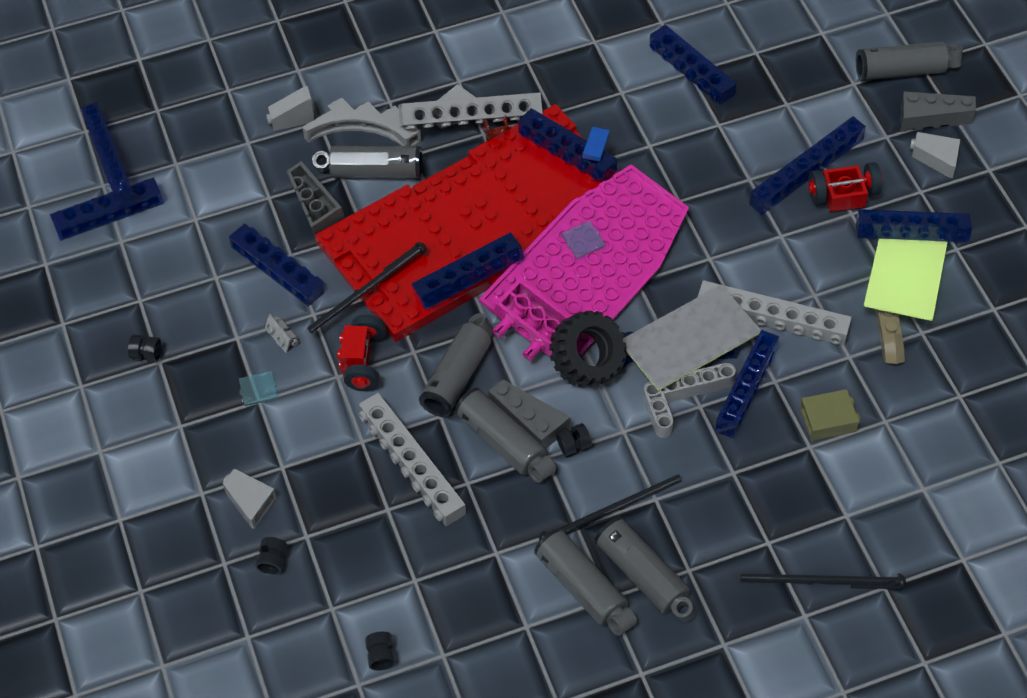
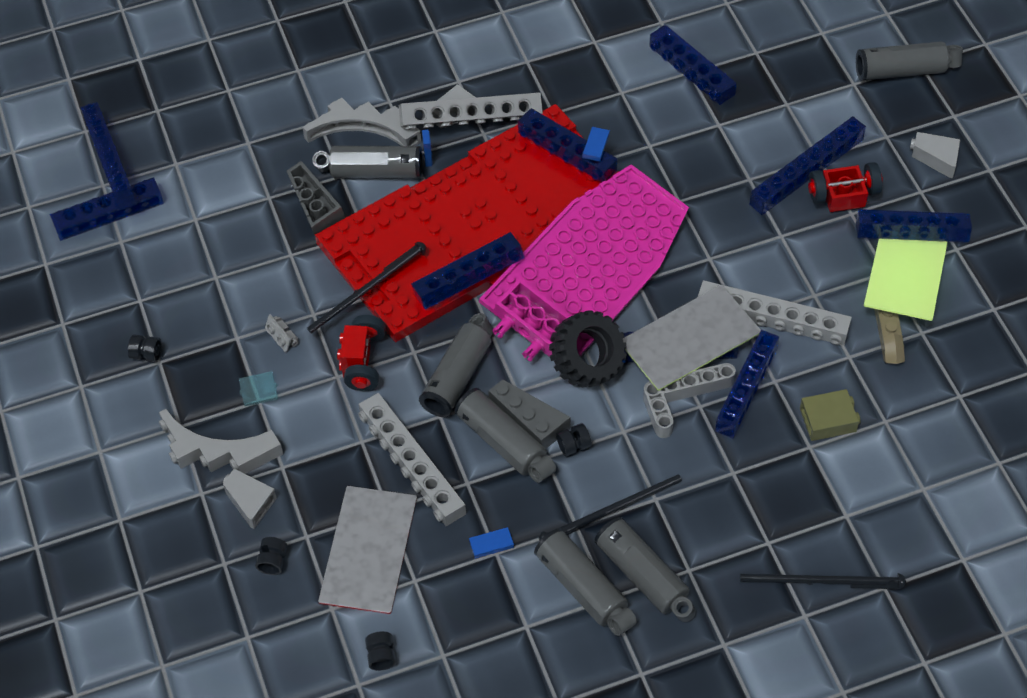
clear blue brick [229,223,324,307] -> none
light grey slope [266,86,314,131] -> none
clear red piece [482,115,511,141] -> none
clear light blue piece [561,220,605,259] -> none
dark grey wedge [900,91,976,132] -> none
none -> light grey arch [159,409,283,474]
none -> flat silver piece [318,486,417,614]
none -> blue tile [422,130,433,167]
none -> blue tile [469,527,514,559]

